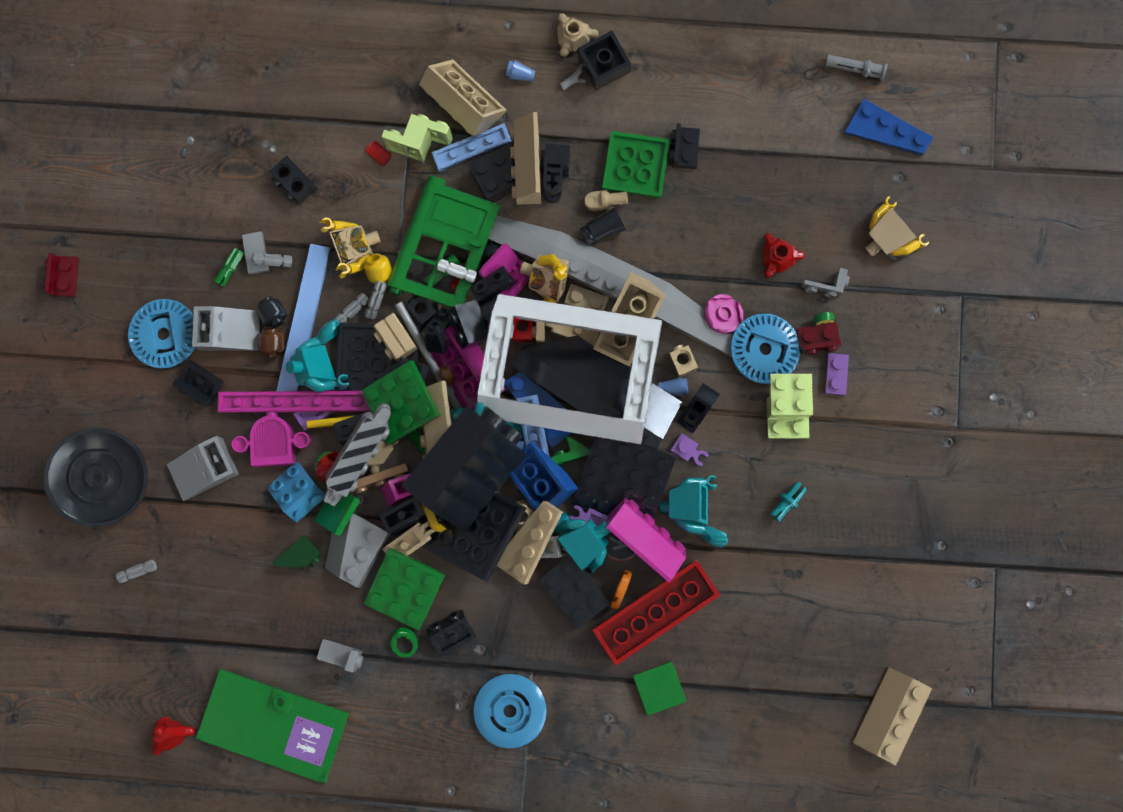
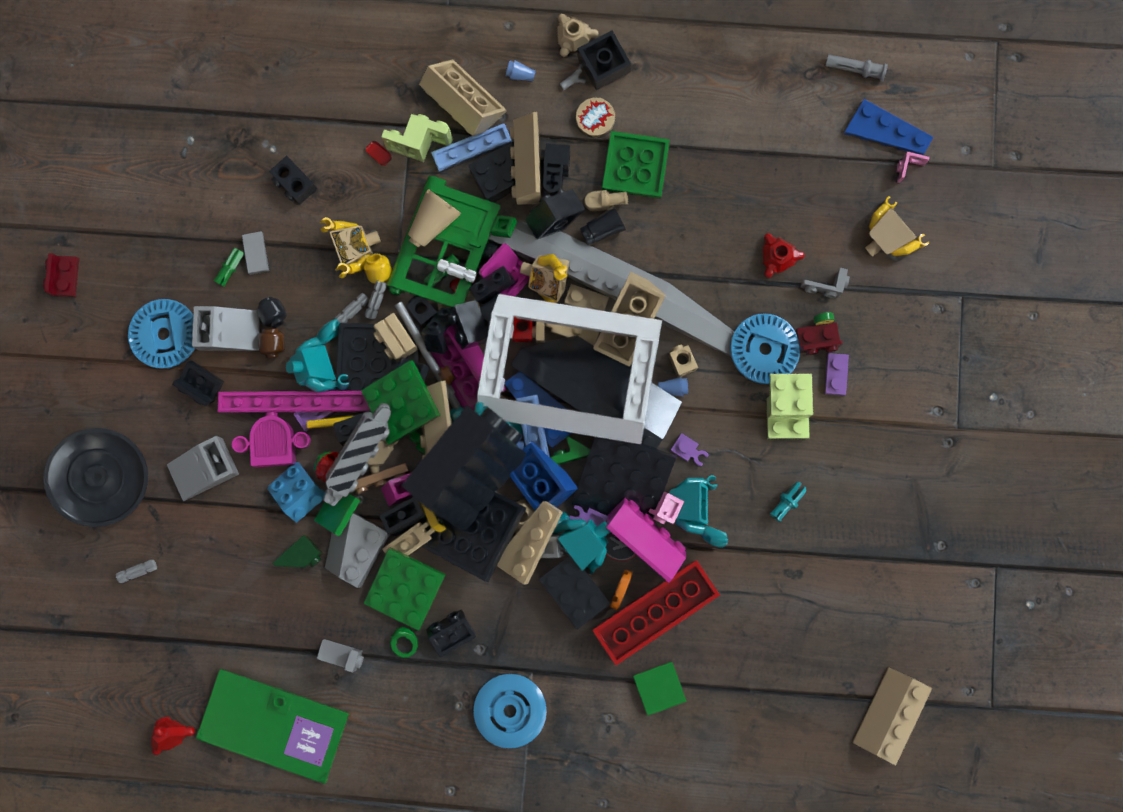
light grey axle [252,253,292,267] -> none
light blue tile [277,244,331,391] -> none
black bracket [670,123,700,169] -> none
black slope [677,383,720,433] -> none
dark pink tile [704,294,744,334] -> none
none -> tan cone [408,189,461,247]
none -> green tile [491,215,517,238]
none -> black brick [525,189,585,240]
none -> tile [576,98,615,138]
none -> bright pink bracket [649,492,684,524]
none -> bright pink bracket [896,152,930,183]

